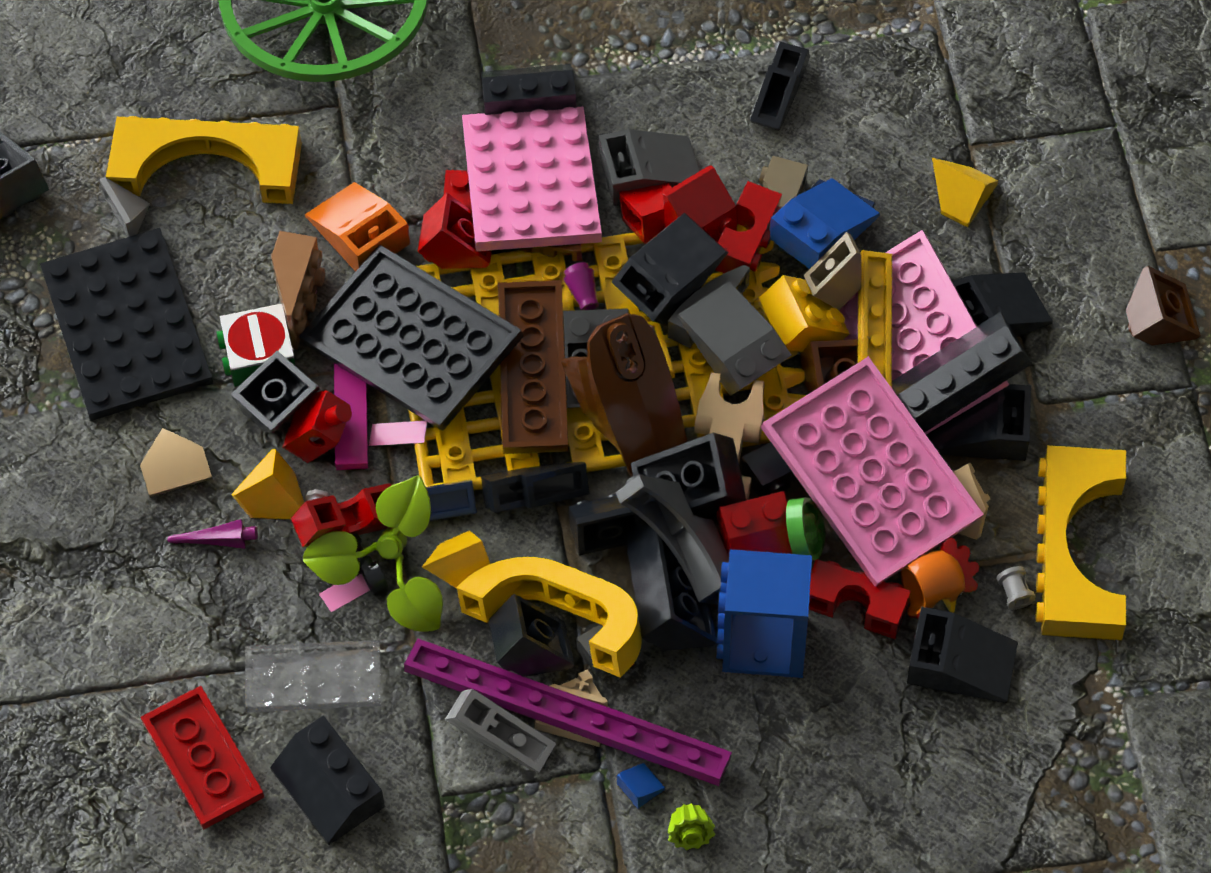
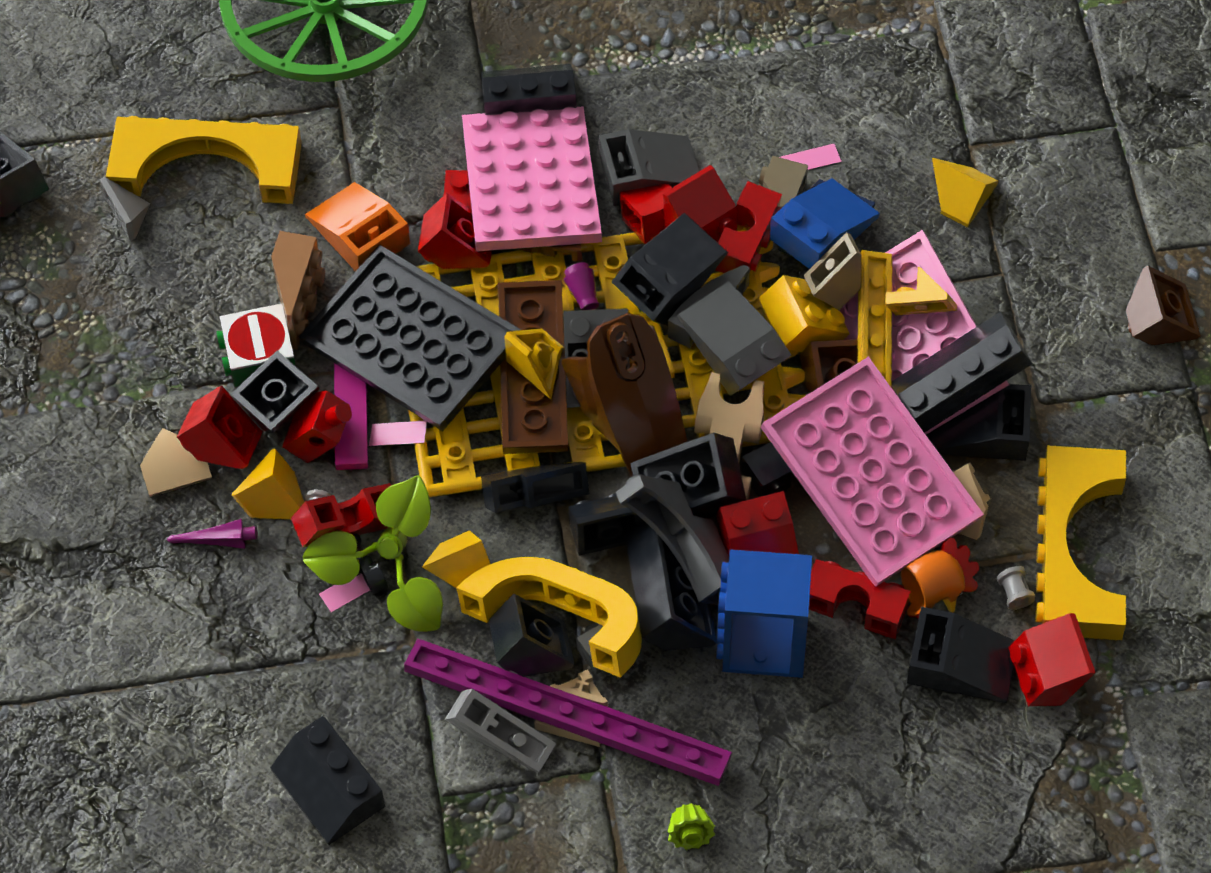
black plate [40,228,213,421] -> none
red plate [141,686,265,830] -> none
clear plate [245,640,381,713] -> none
dark blue tile [426,479,477,521] -> none
blue slope [617,763,665,809] -> none
black slope [750,41,810,131] -> none
bright green piece [786,497,825,561] -> none
black slope [953,272,1053,337] -> none
none -> red slope [177,385,263,469]
none -> yellow slope [504,328,564,399]
none -> bright pink sticker [780,144,841,170]
none -> yellow slope [885,267,957,316]
none -> red slope [1008,613,1096,706]

